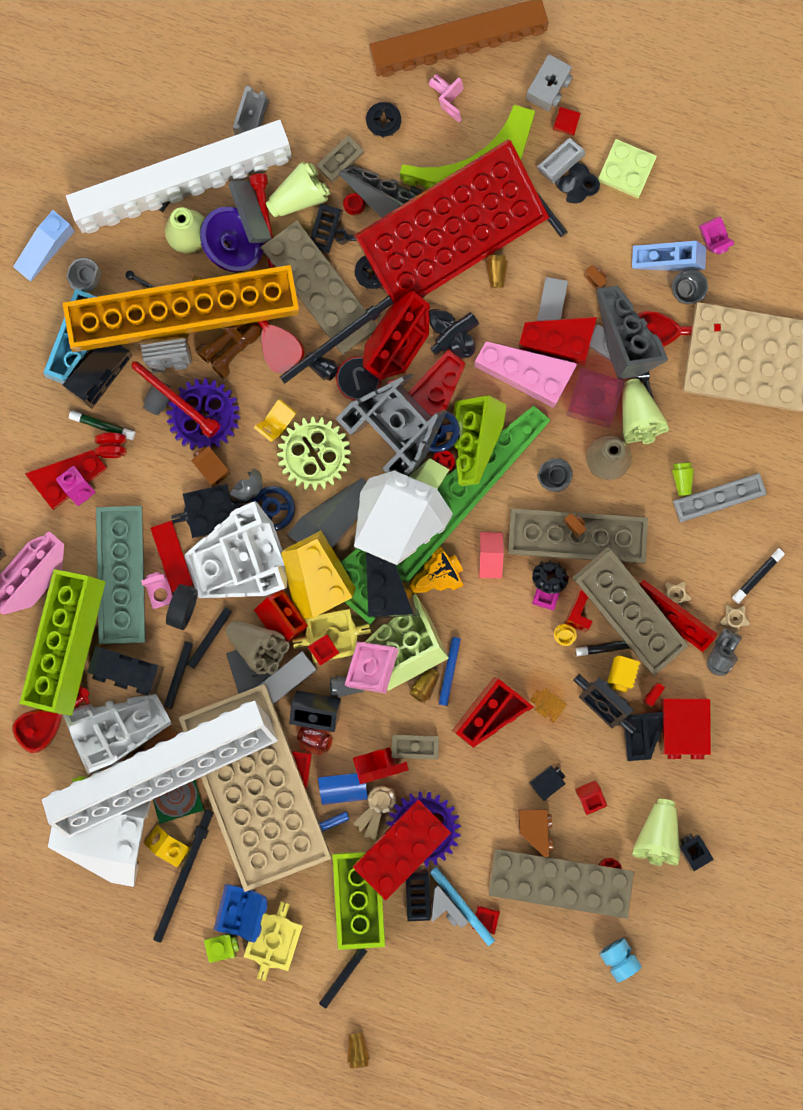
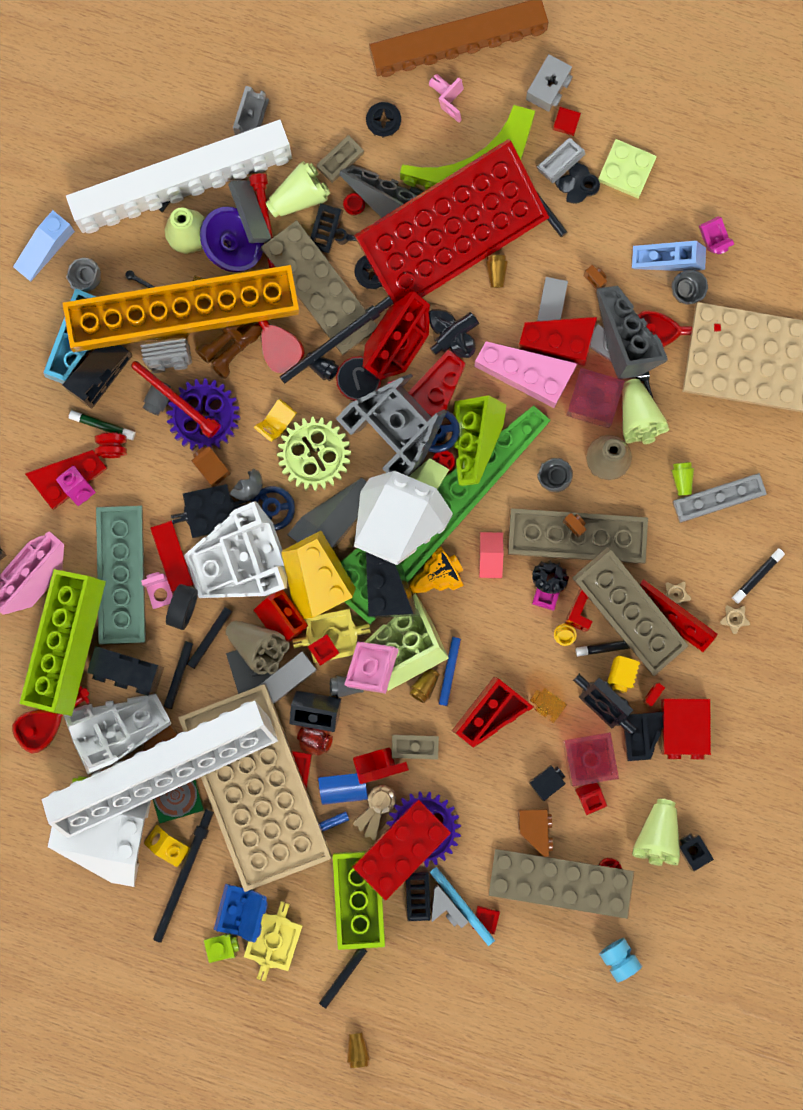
dark grey piece [706,628,742,676] -> none
none -> clear pink brick [563,732,619,787]

